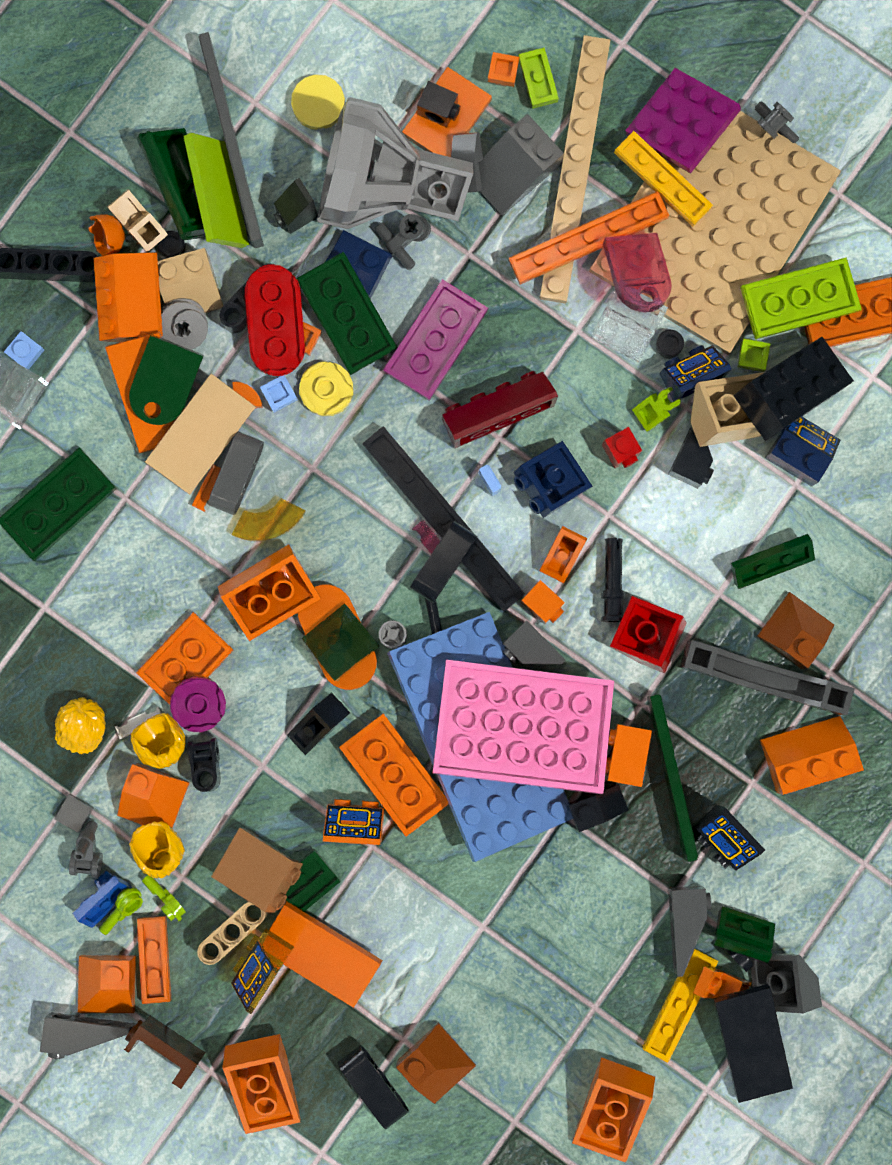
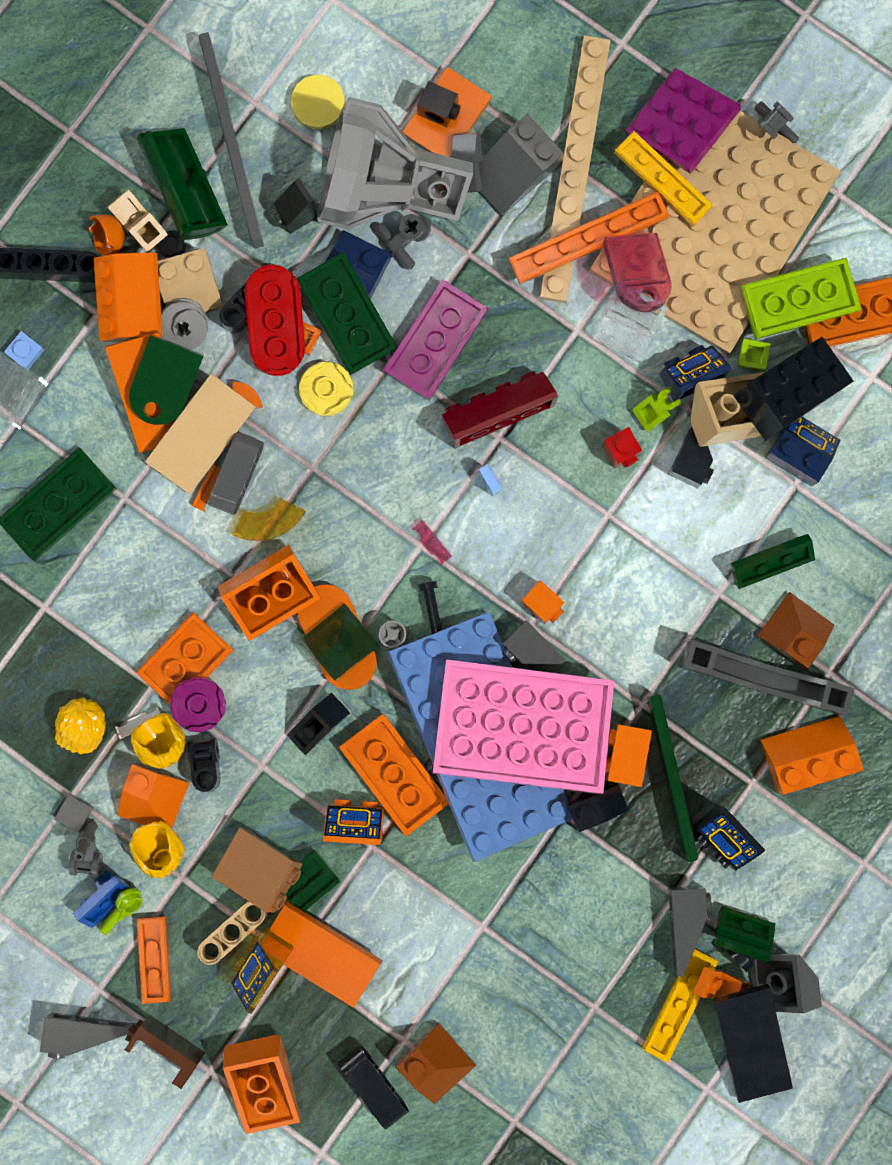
orange slope [78,955,136,1013] -> none
lime plate [142,875,186,921] -> none
lime tile [184,133,249,248] -> none
light blue plate [260,375,298,413] -> none
black plate [362,426,525,612] -> none
black beam [410,521,478,603] -> none
orange tile [488,52,520,87] -> none
dark blue plate [513,441,593,518] -> none
lime plate [518,47,559,109] -> none
orange slope [539,526,587,583] -> none
orange slope [572,1057,655,1163] -> none
black pin [601,538,626,622] -> none
red slope [610,596,687,674] -> none
black tile [656,330,684,358] -> none

